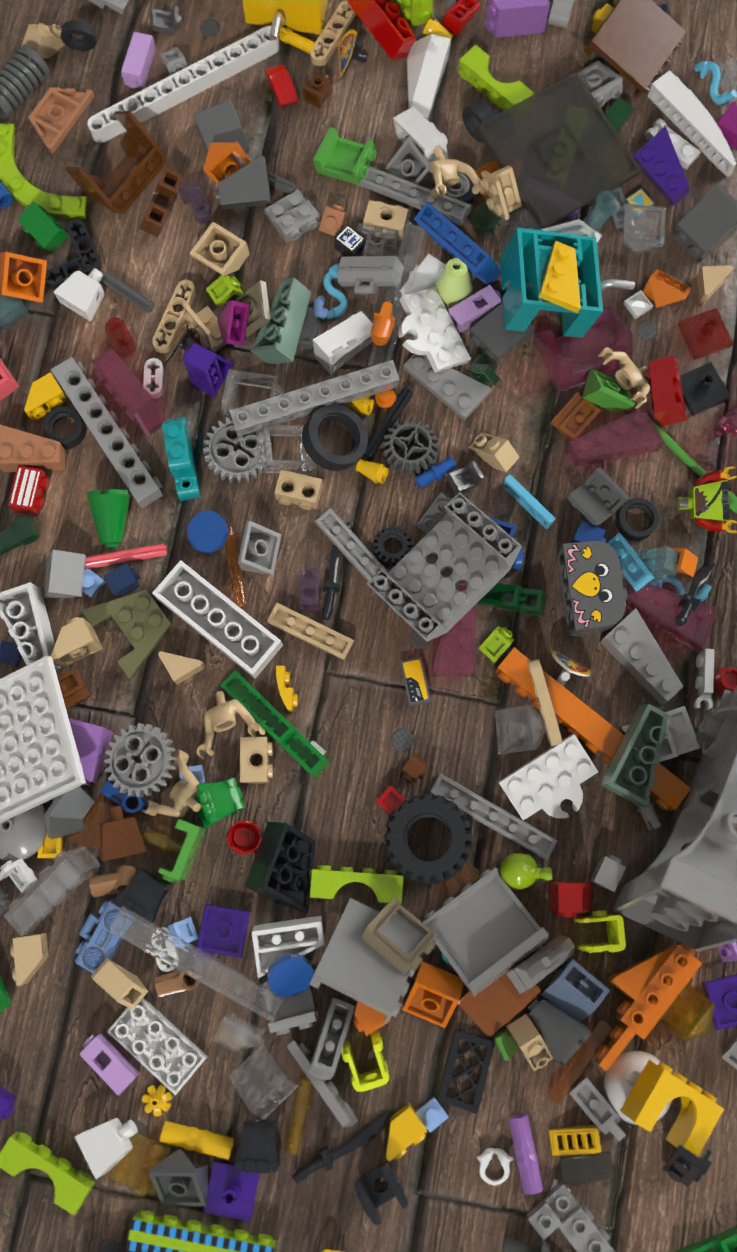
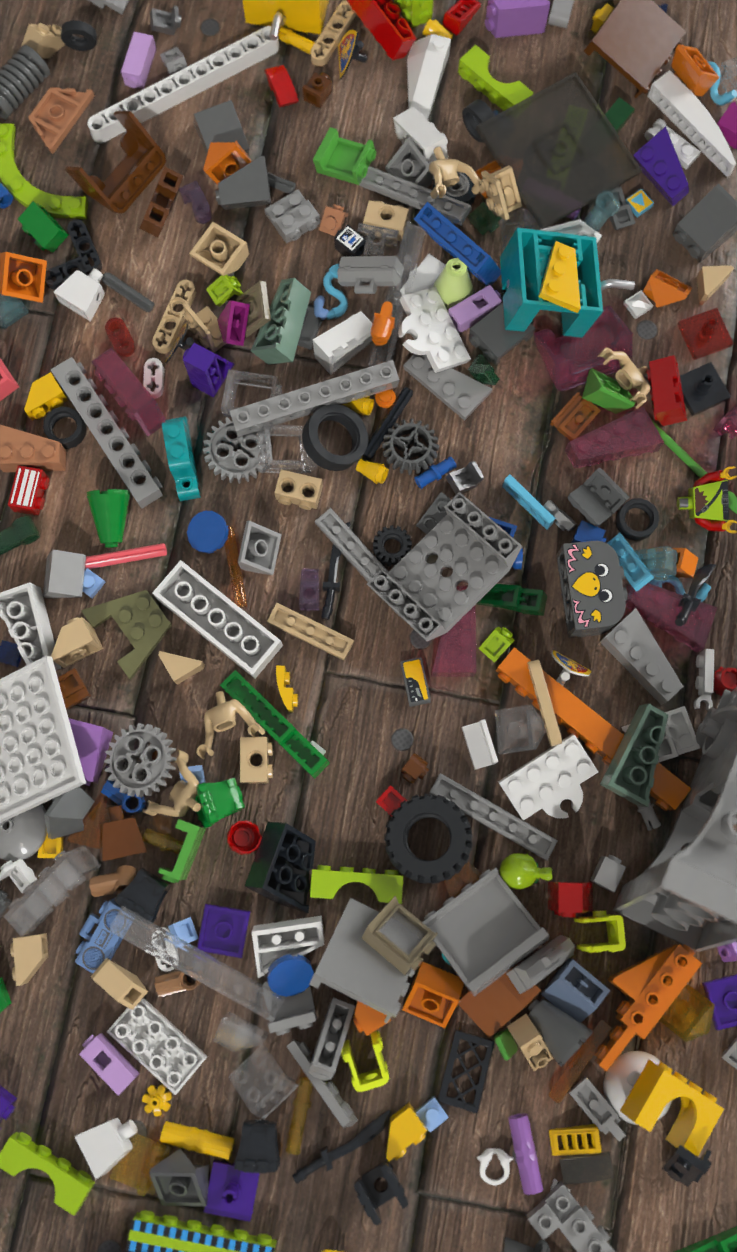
dark blue brick [104,563,140,598] -> none
tan slope [468,432,519,472] -> none
light grey plate [566,61,623,111] -> none
clear slope [623,204,666,255] -> none
none -> white panel [462,719,498,770]
none -> light grey plate [543,500,577,531]
none -> orange slope [671,44,720,96]

